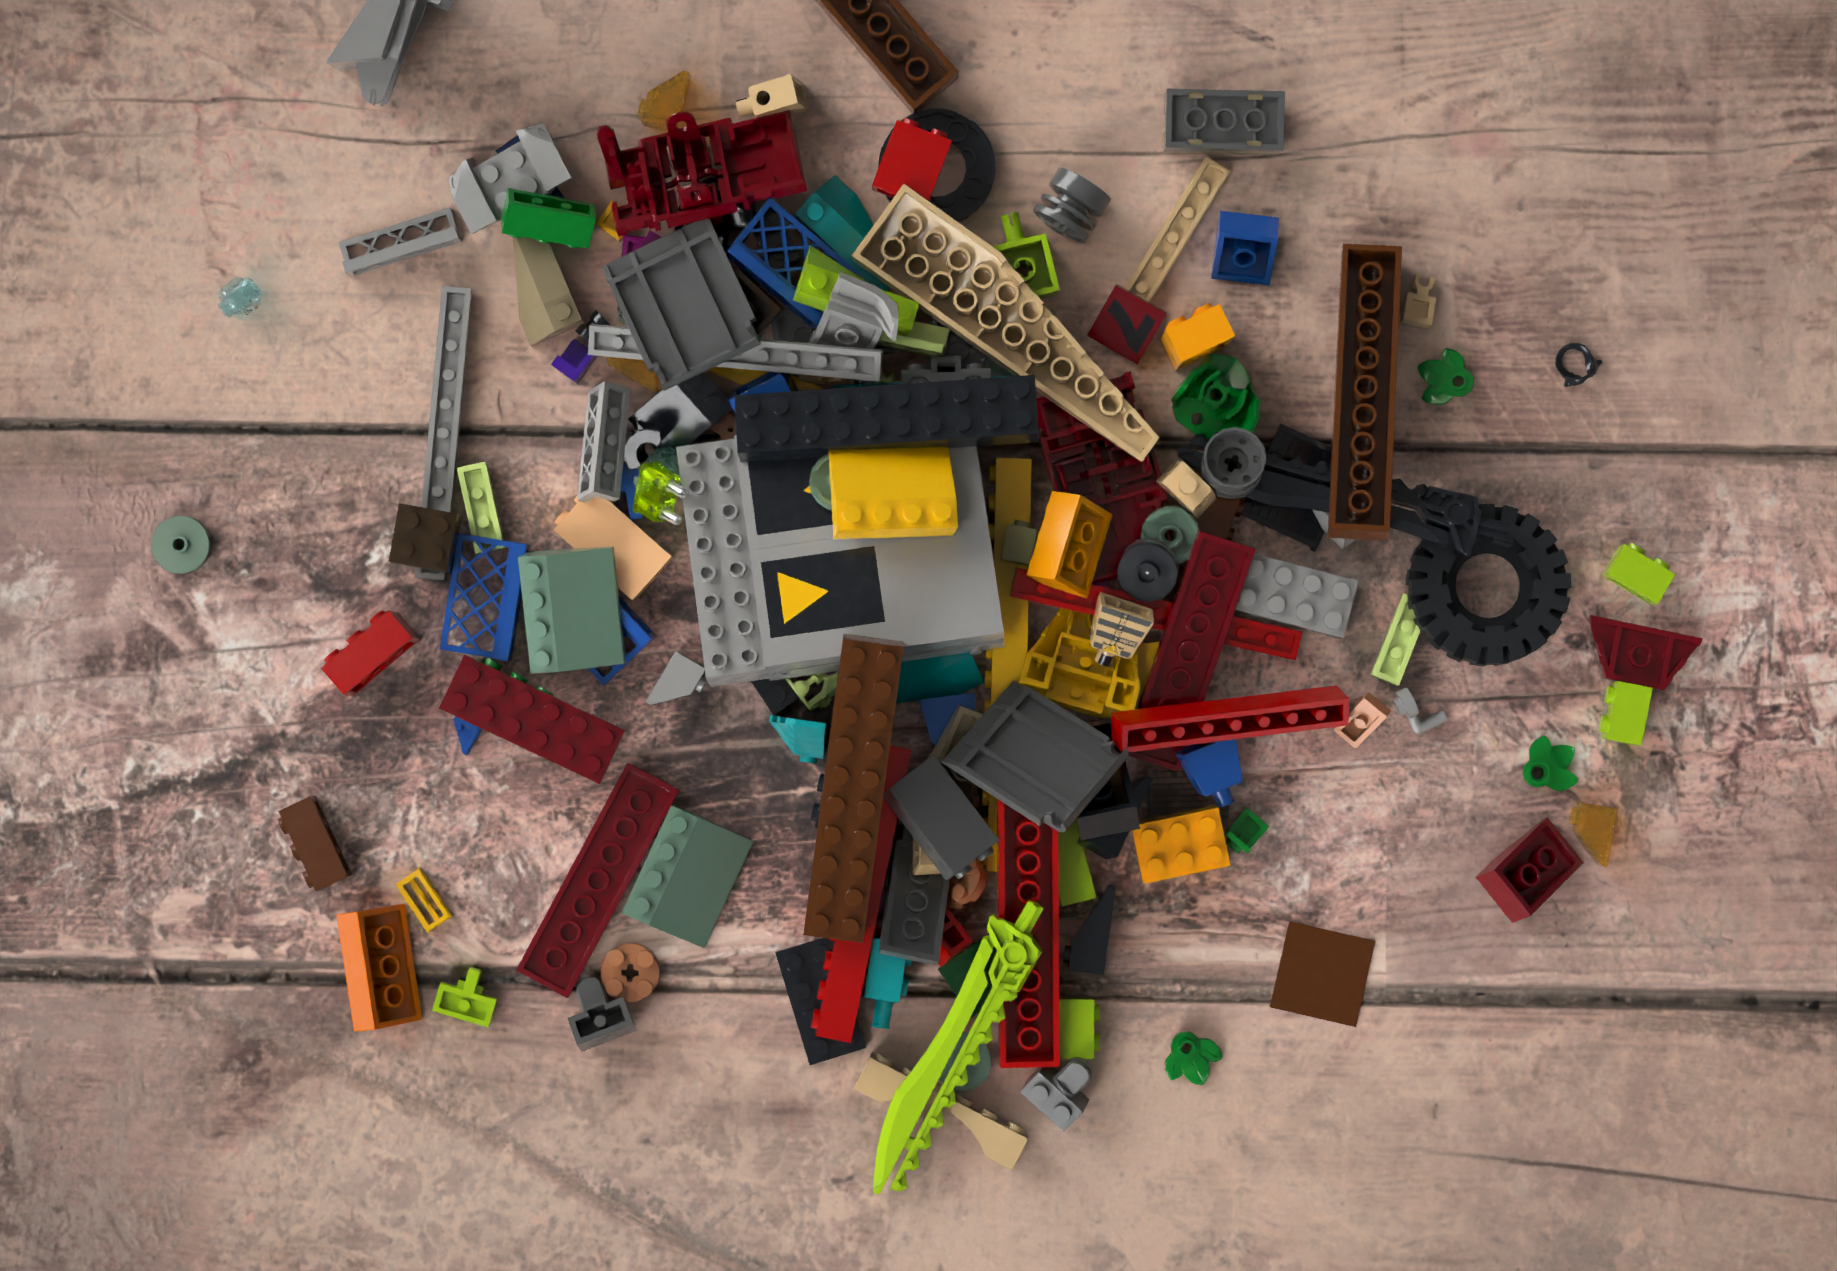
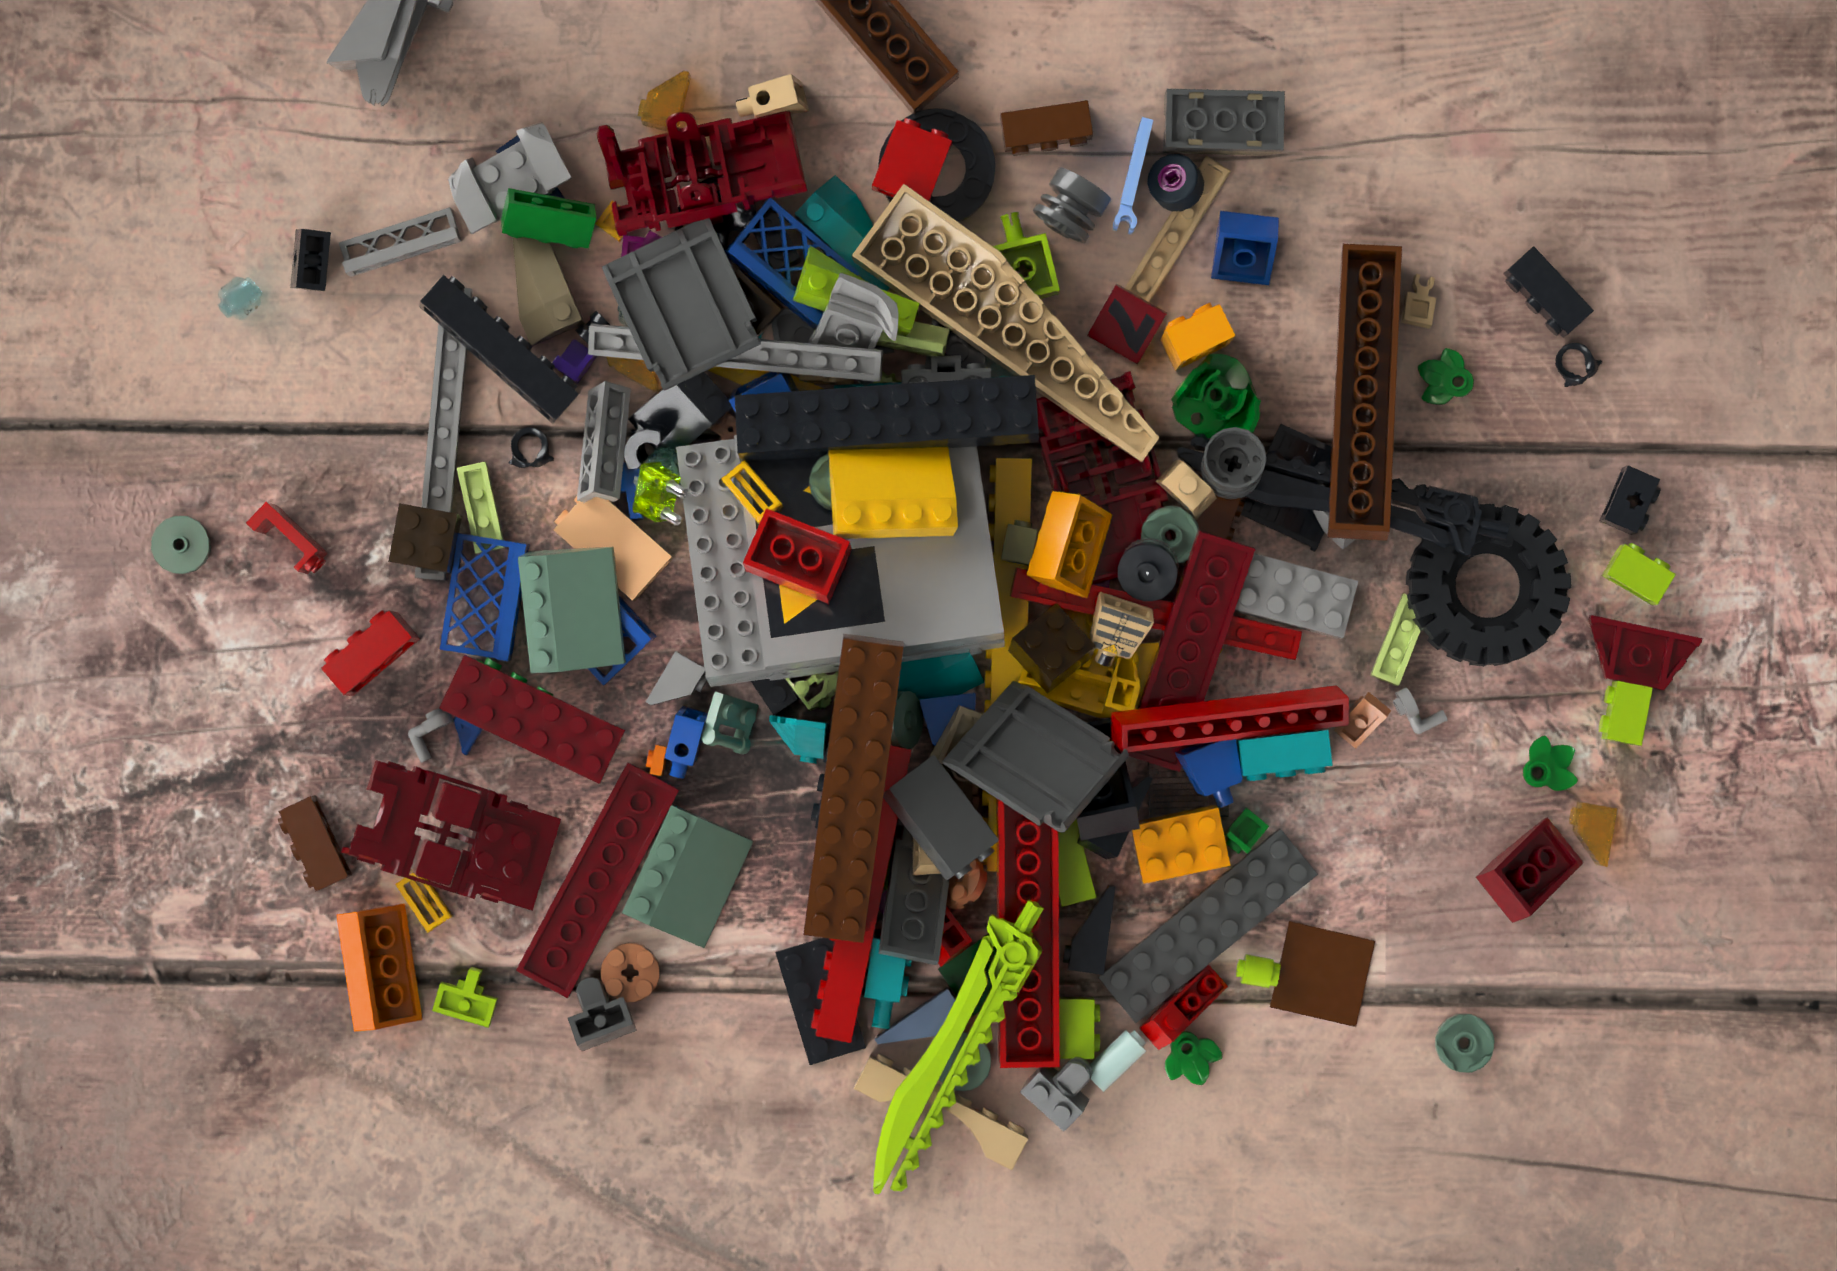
none -> red panel [246,502,327,574]
none -> black brick [290,229,331,291]
none -> dark red piece [341,760,561,911]
none -> light grey plate [408,708,454,763]
none -> black brick [419,275,579,424]
none -> black piece [508,427,554,468]
none -> orange plate [646,745,667,776]
none -> blue torso [664,706,708,779]
none -> sand green plate [701,691,759,755]
none -> yellow tile [721,460,783,524]
none -> red brick [743,508,852,604]
none -> sand blue slope [874,987,956,1044]
none -> sand green plate [891,691,923,749]
none -> reddish brown brick [1000,100,1093,156]
none -> dark brown brick [1008,603,1096,694]
none -> light aqua brick [1090,1030,1146,1092]
none -> dark grey plate [1098,829,1318,1023]
none -> light blue tile [1112,117,1153,235]
none -> red slope [1139,965,1228,1050]
none -> black wheel [1147,154,1204,212]
none -> teal brick [1236,730,1333,781]
none -> lime brick [1236,954,1281,988]
none -> sand green plate [1435,1014,1494,1073]
none -> black brick [1503,246,1594,337]
none -> black brick [1599,465,1661,535]

